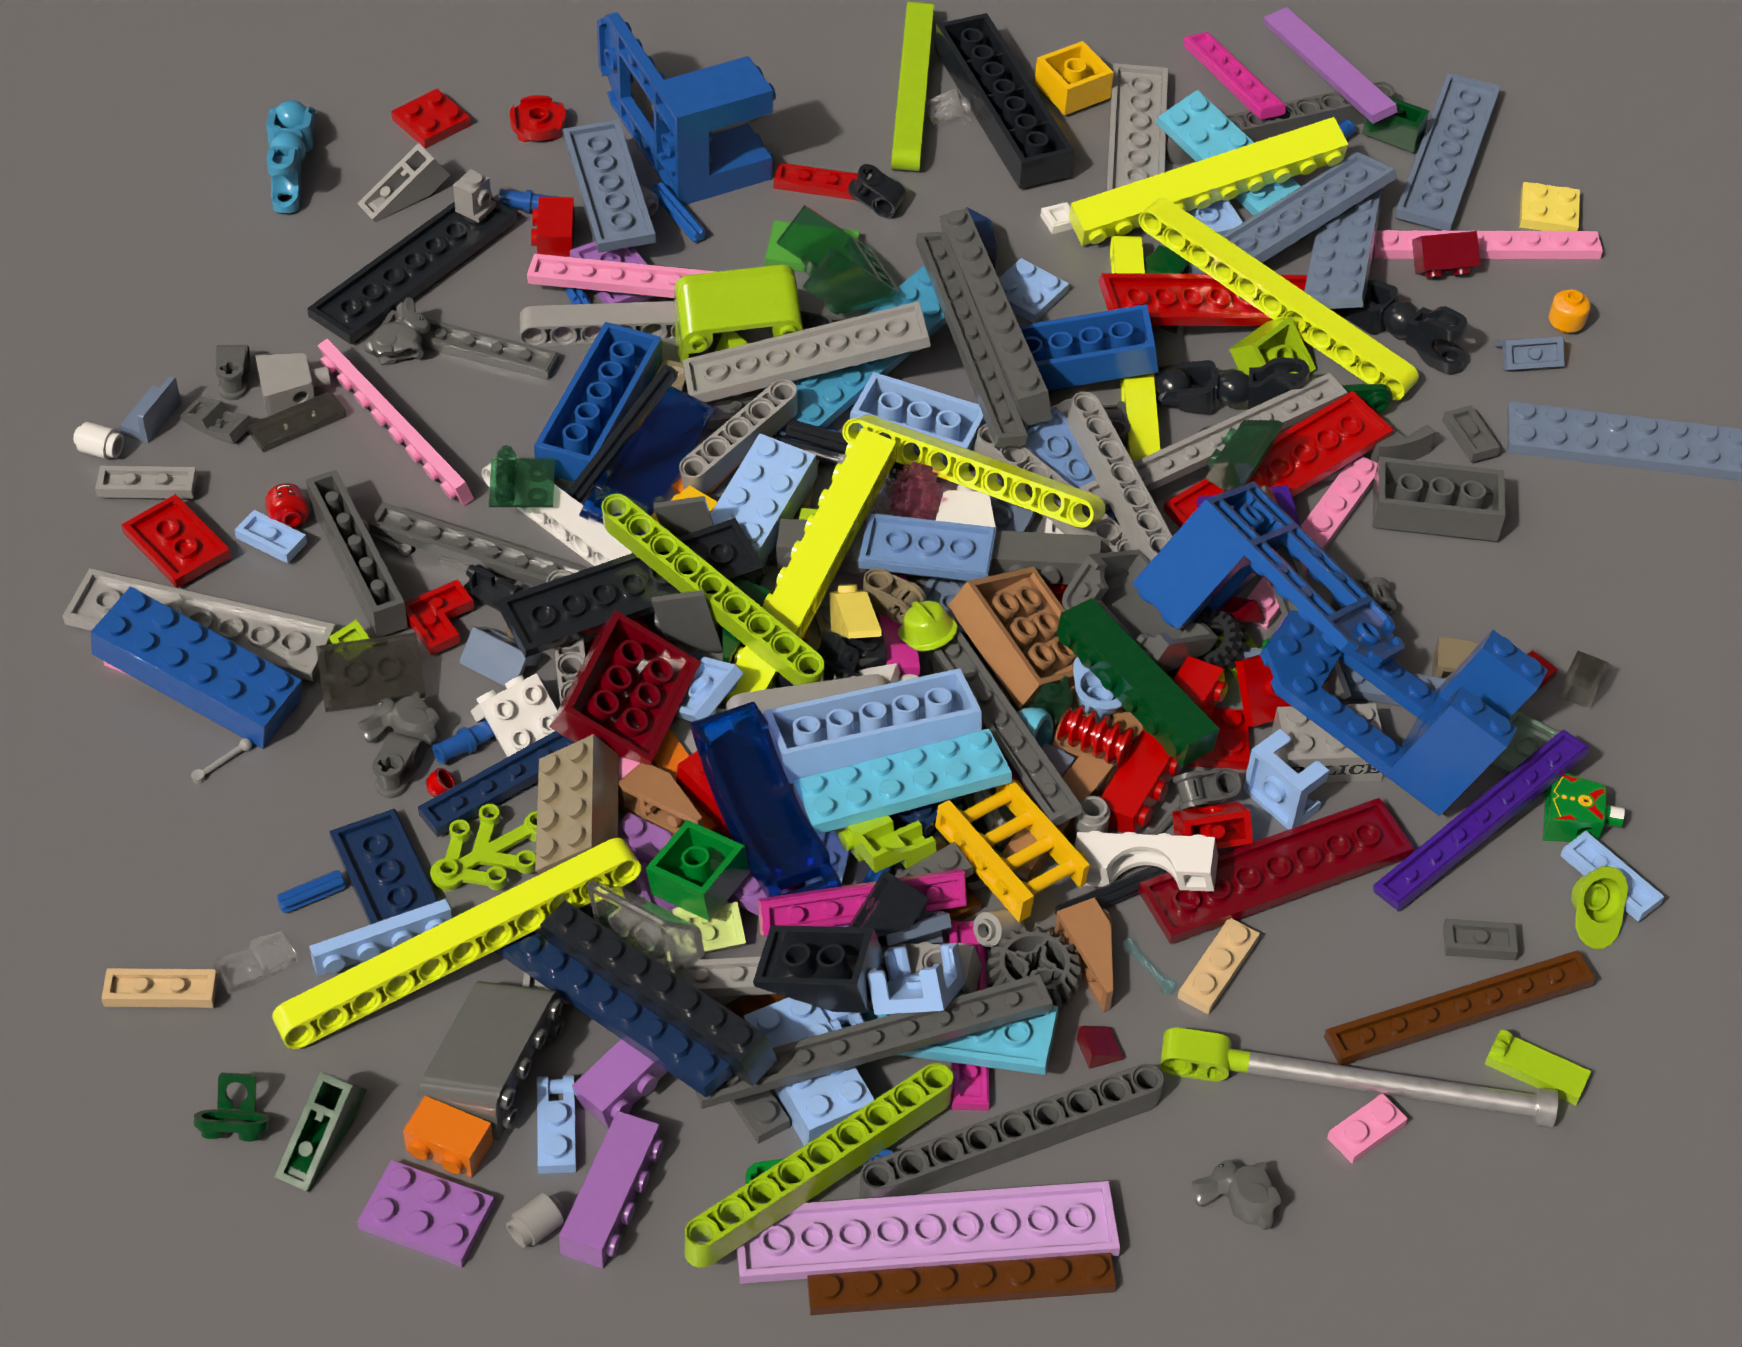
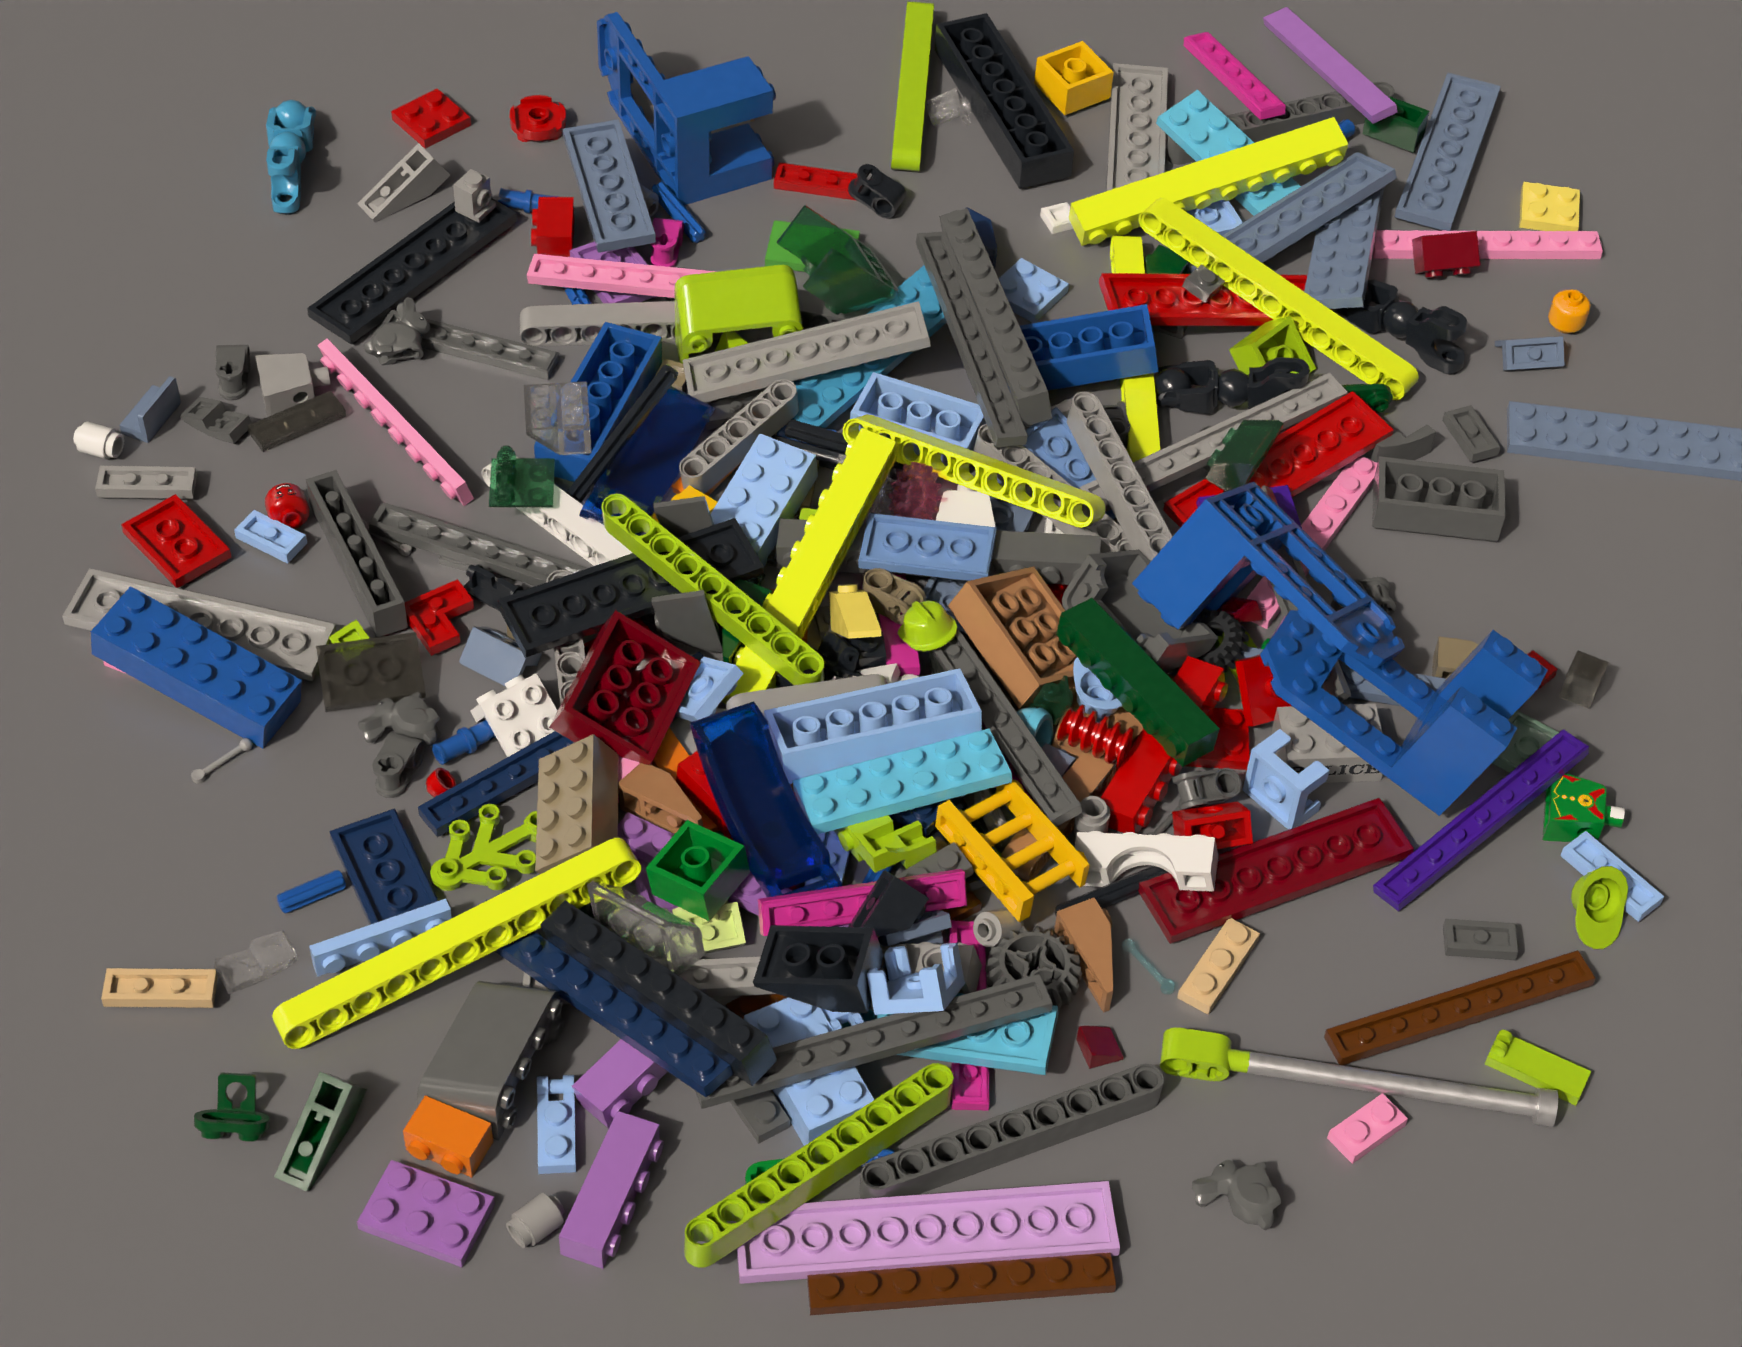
none -> clear slope [524,382,591,455]
none -> dark pink piece [651,218,684,267]
none -> dark grey plate [1182,264,1225,303]

